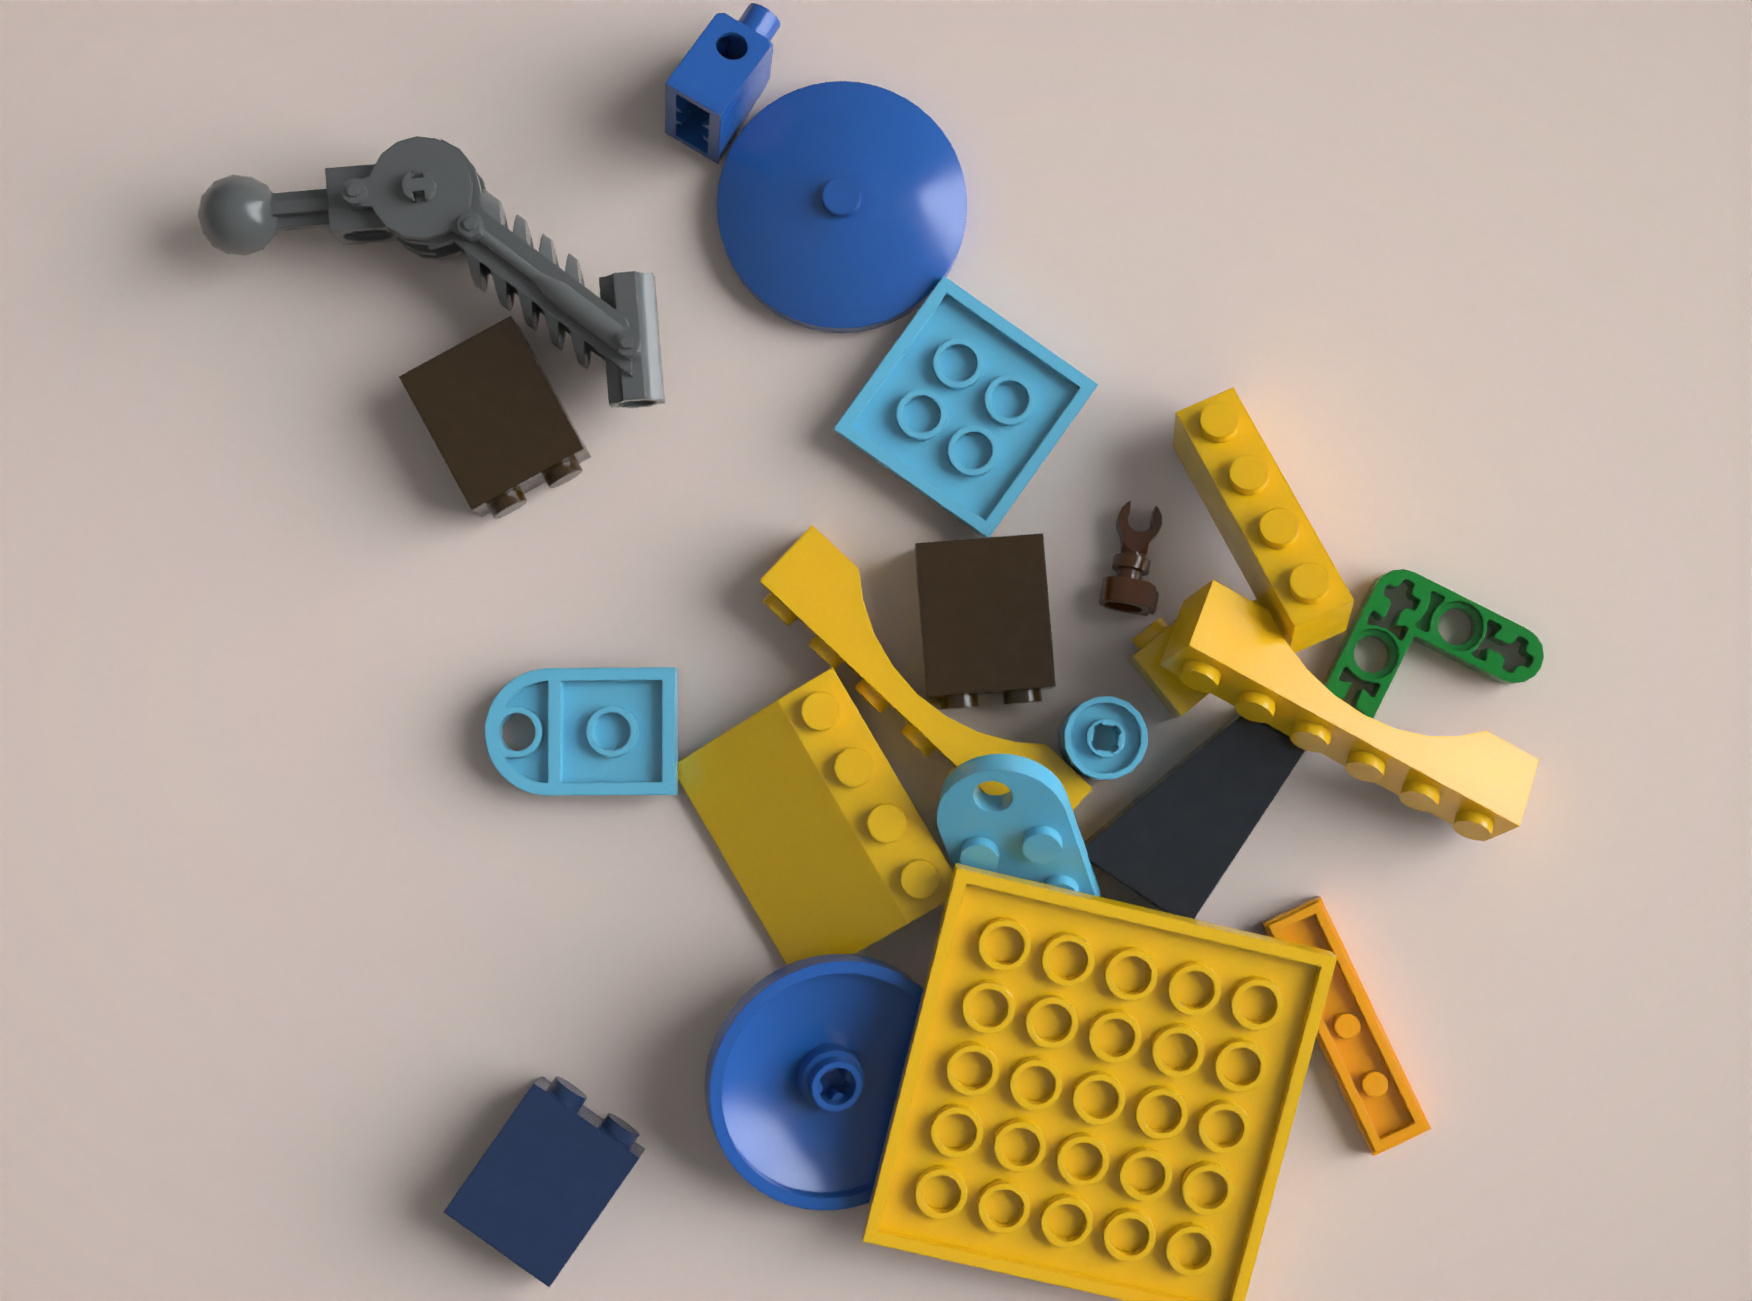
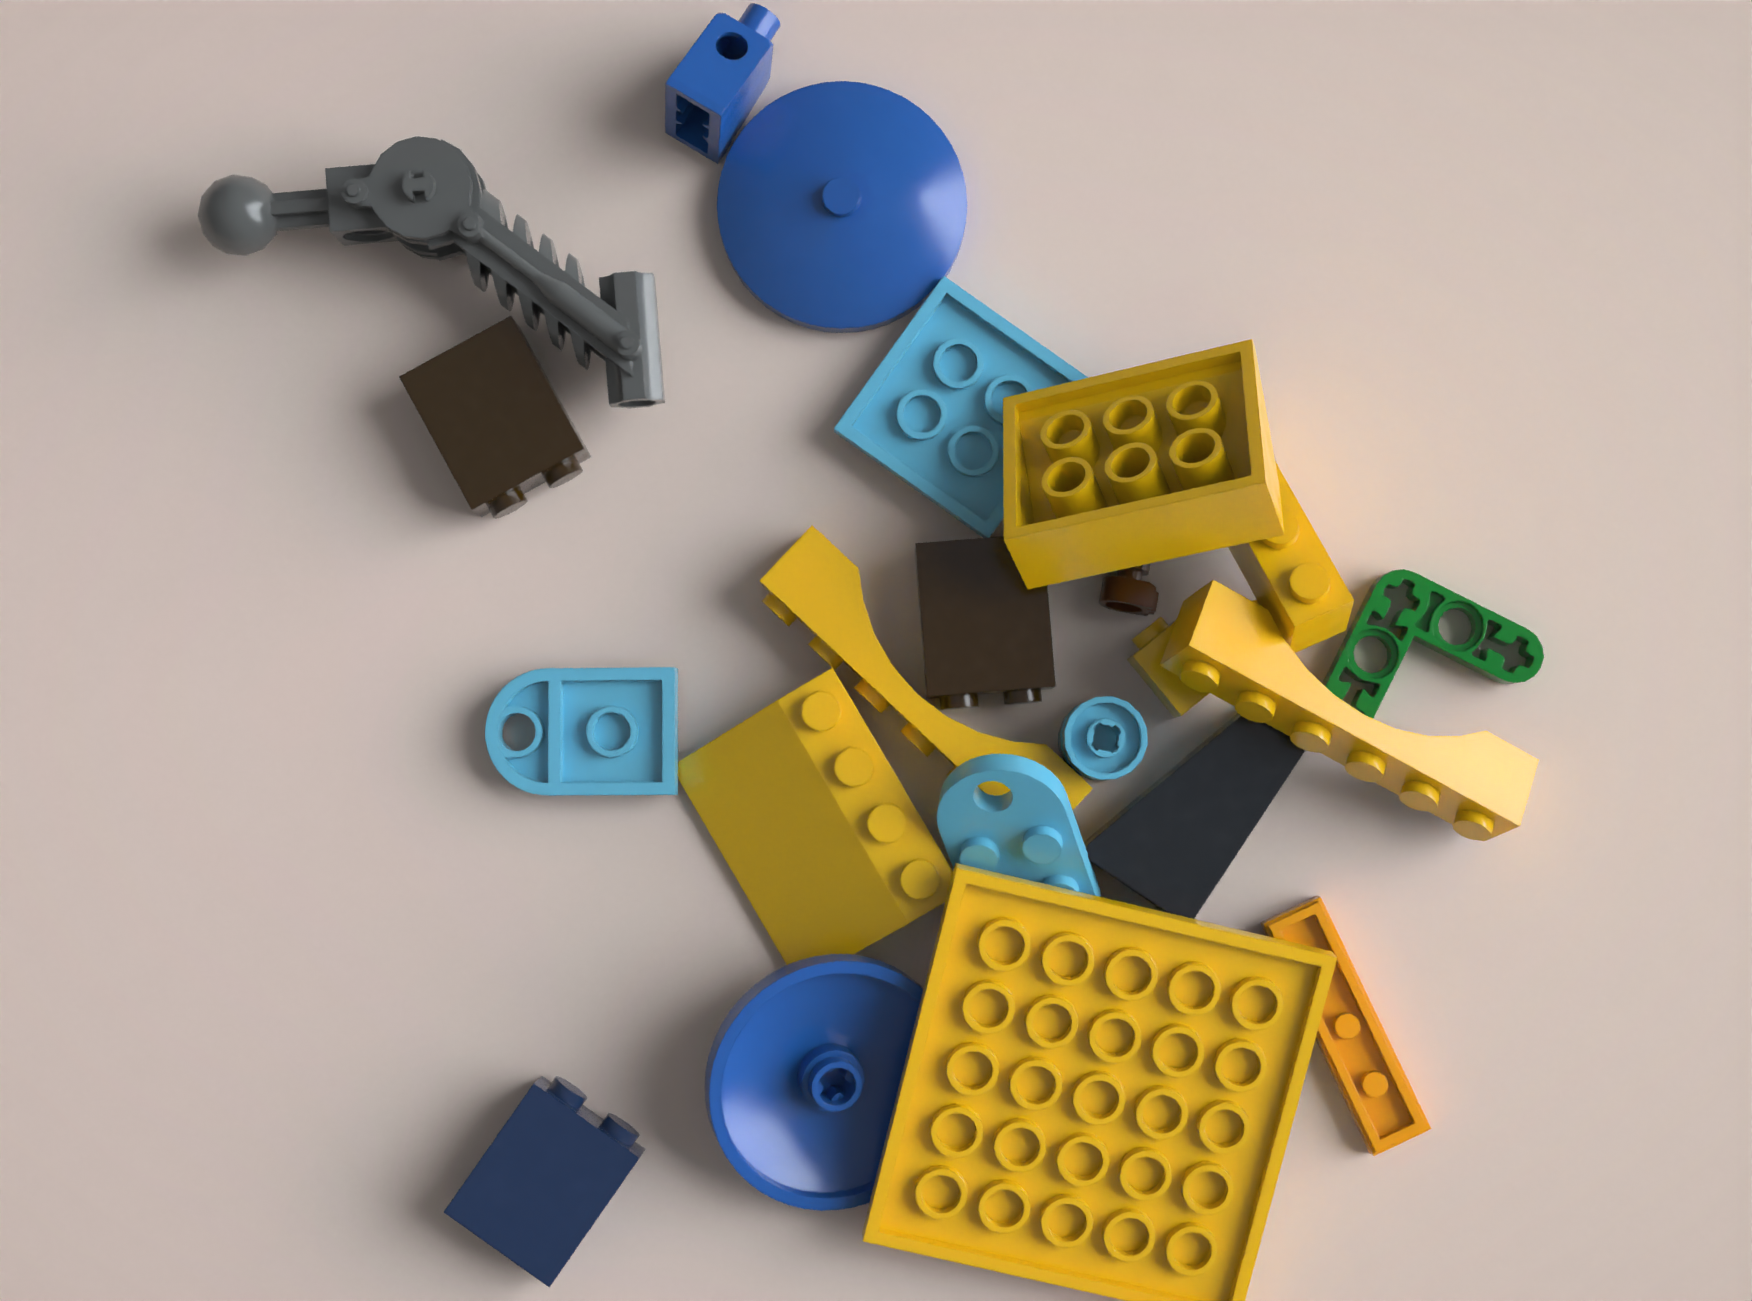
none -> yellow slope [1003,339,1284,589]

